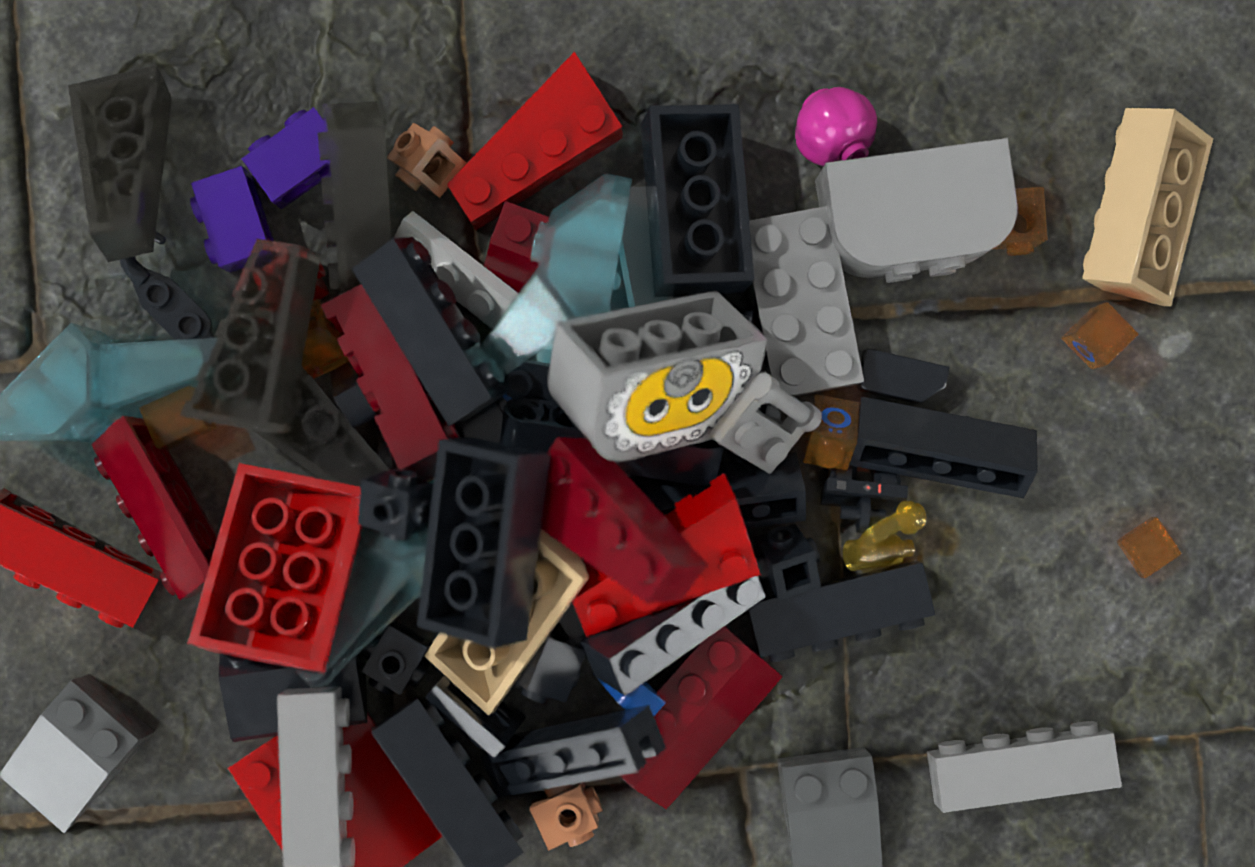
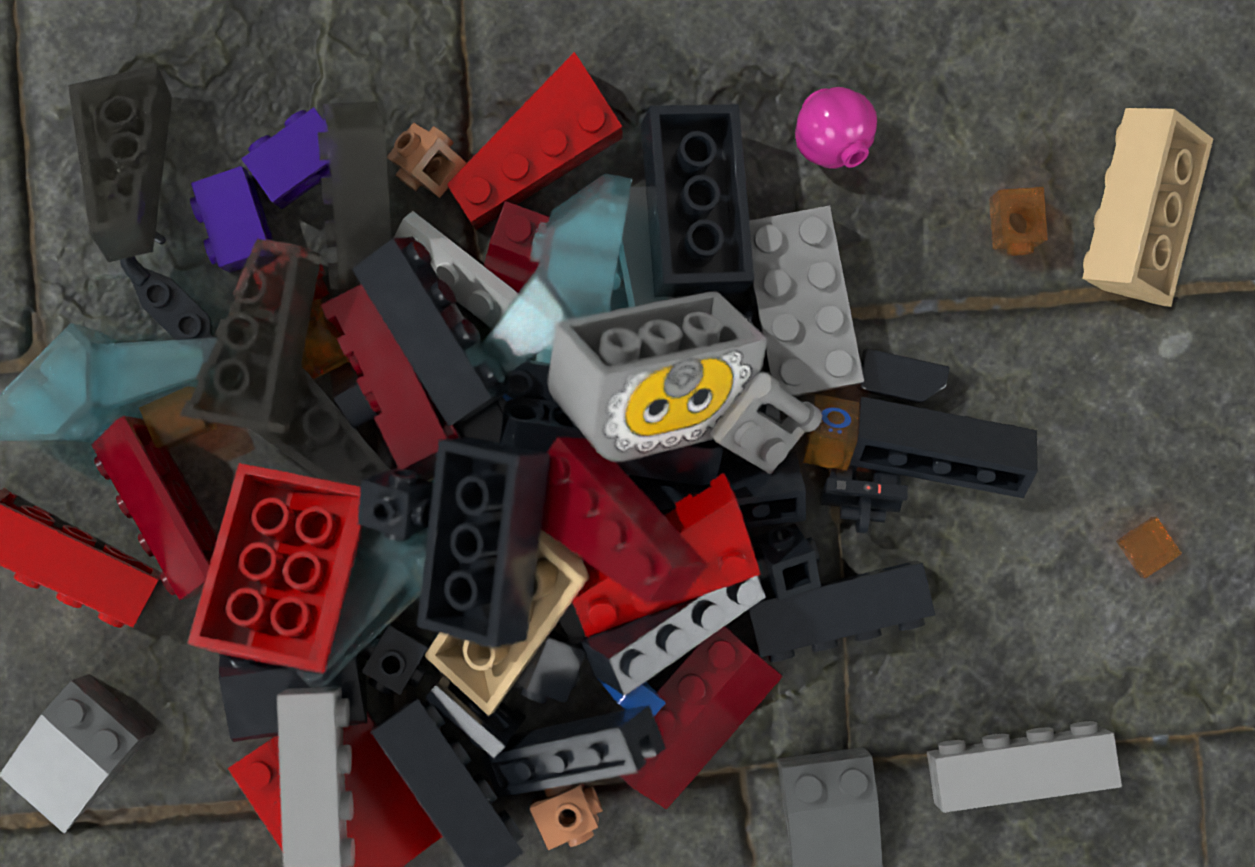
light grey brick [815,138,1017,283] -> none
clear yellow plant [843,501,926,571] -> none
clear orange brick [1061,302,1139,369] -> none

